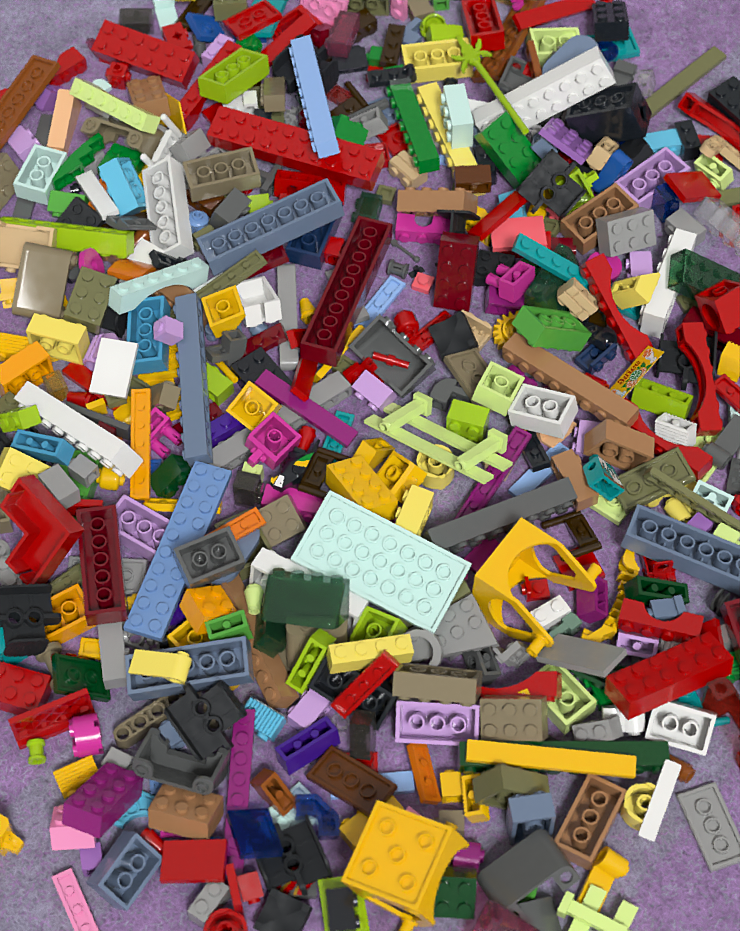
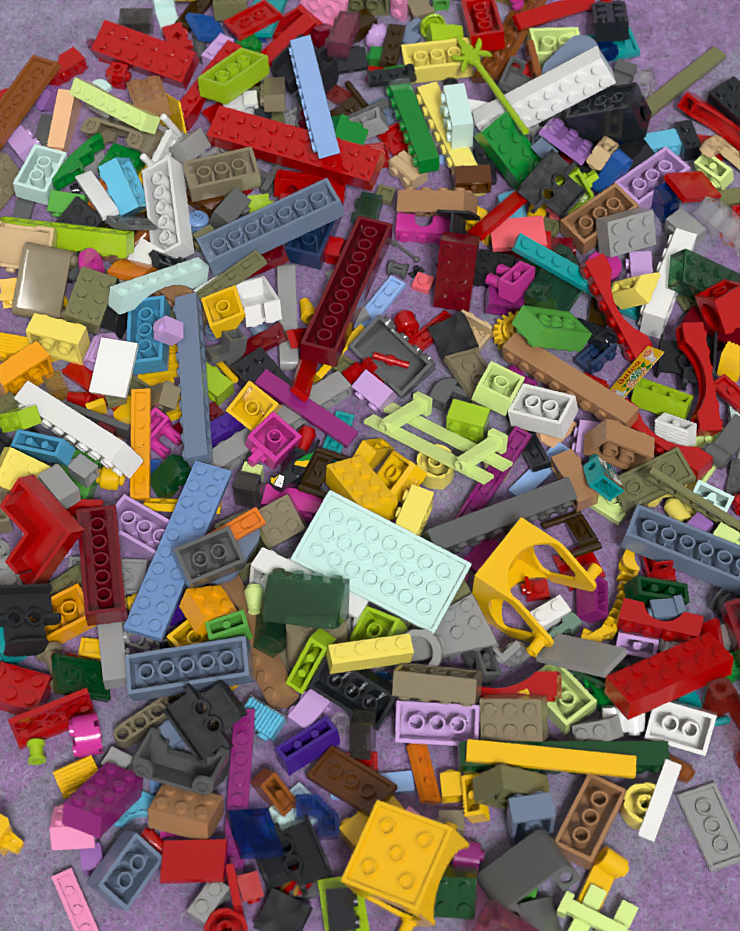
light yellow door [128,649,192,685] -> none
red tile [330,650,400,719] -> none
tan brick [557,277,598,321] -> none
none -> lavender hair [365,23,387,49]

